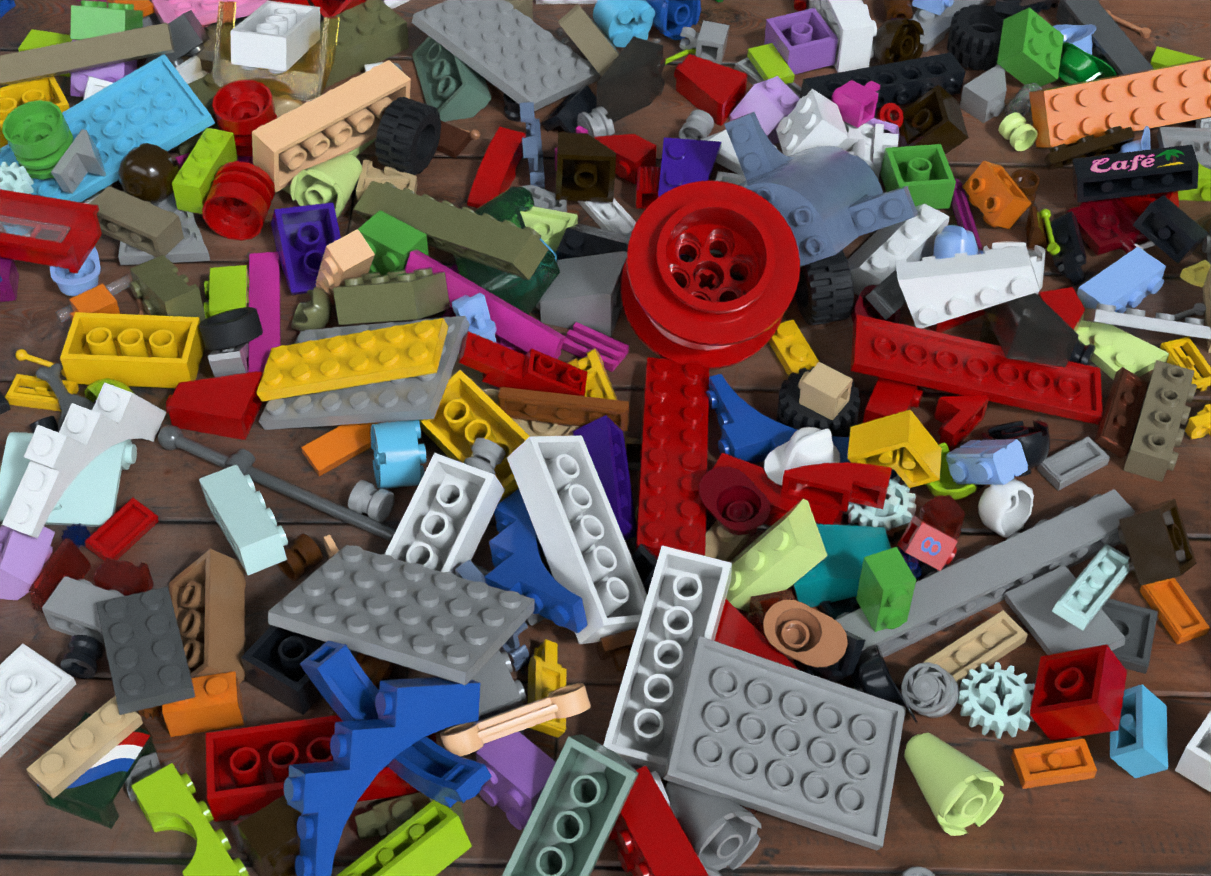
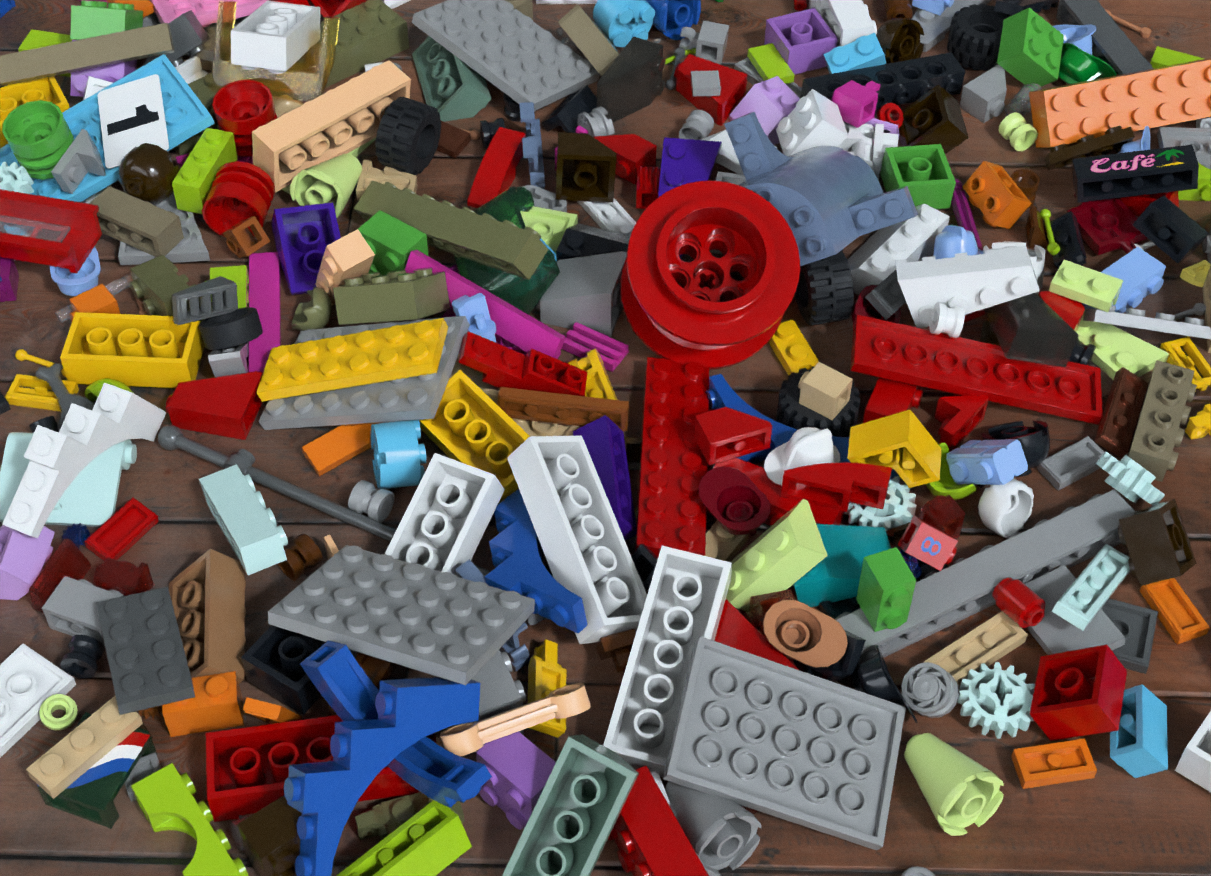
light grey wheel [464,438,506,475] -> none
none -> yellowish green plate [39,694,78,730]
none -> white sticker [97,74,169,168]
none -> dark grey slope [172,276,238,325]
none -> dark orange brick [223,216,270,258]
none -> orange tile [243,697,302,724]
none -> black wheel [480,118,505,149]
none -> dark grey hinge [666,48,685,90]
none -> light grey tile [691,70,721,97]
none -> red slope [694,407,772,465]
none -> medium azure brick [824,33,886,74]
none -> white wheel [930,302,965,338]
none -> red brick [992,577,1046,628]
none -> yellowish green bracket [1049,260,1123,312]
none -> light aqua gear [1096,451,1165,506]

